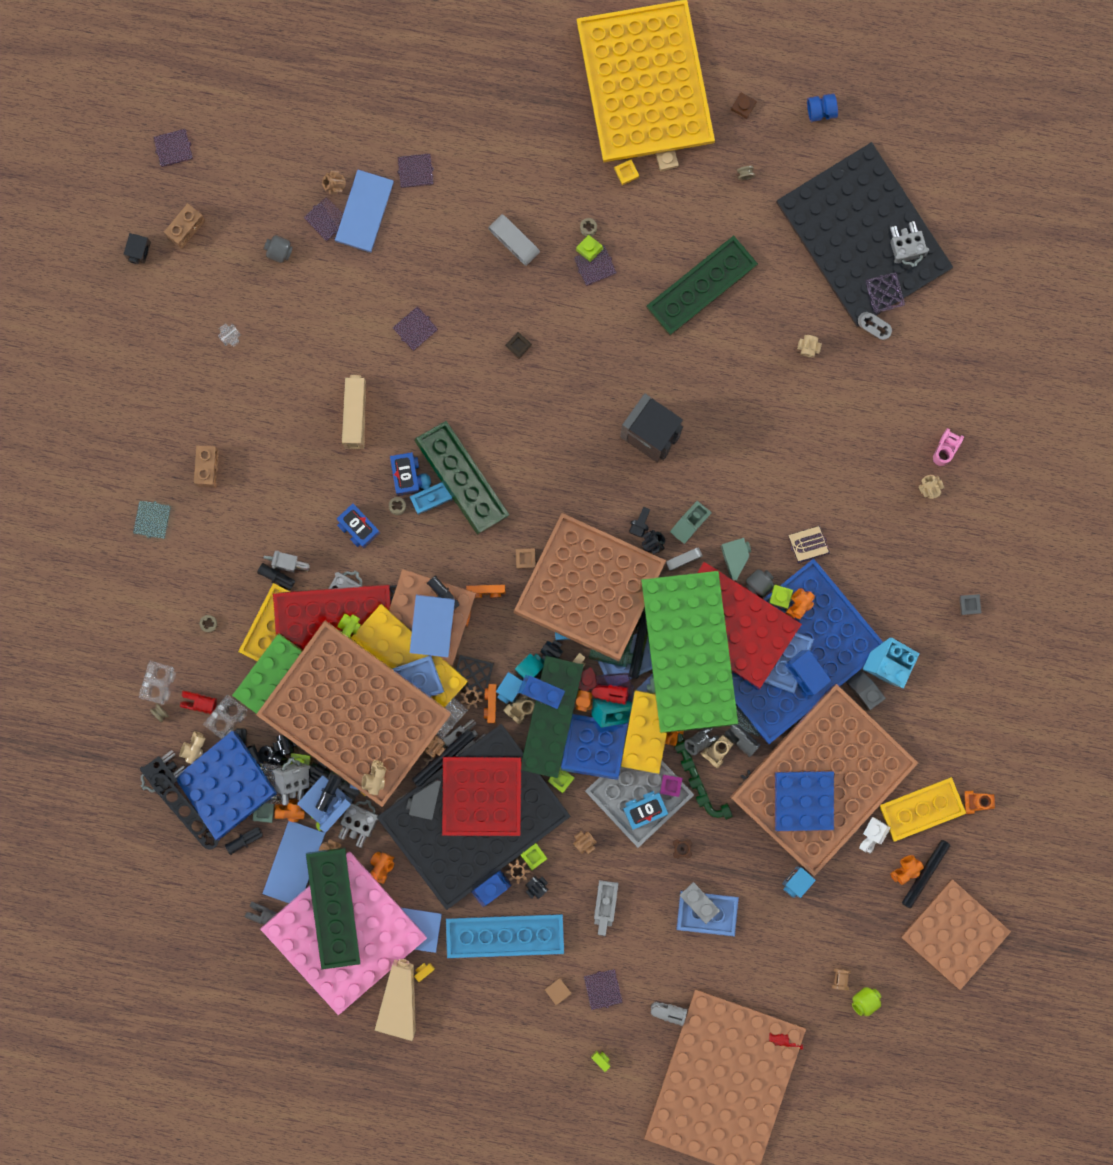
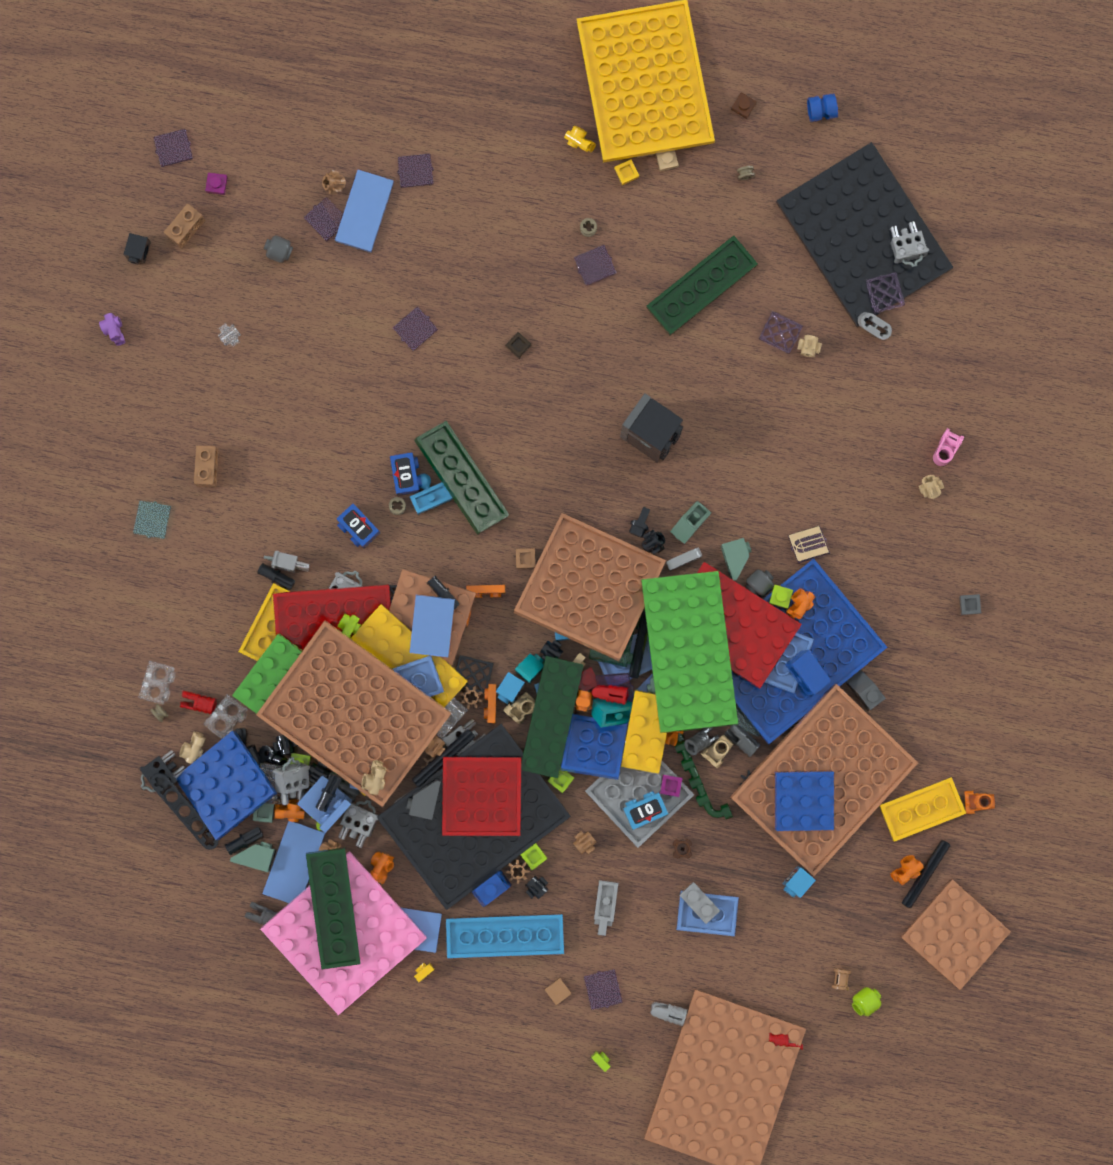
dark tan bush [199,615,217,632] -> none
tan slope [342,375,366,449] -> none
tan slope [375,959,416,1041] -> none
light grey beam [488,214,540,266] -> none
blue brick [518,675,565,709] -> none
lime plate [576,235,603,262] -> none
white plate [859,817,891,853] -> none
medium azure slope [863,637,920,688] -> none
none -> medium lavender plate [99,313,125,346]
none -> magenta plate [205,173,228,195]
none -> sand green slope [230,841,276,872]
none -> yellow plate [564,125,596,152]
none -> clear purple window [759,311,803,354]

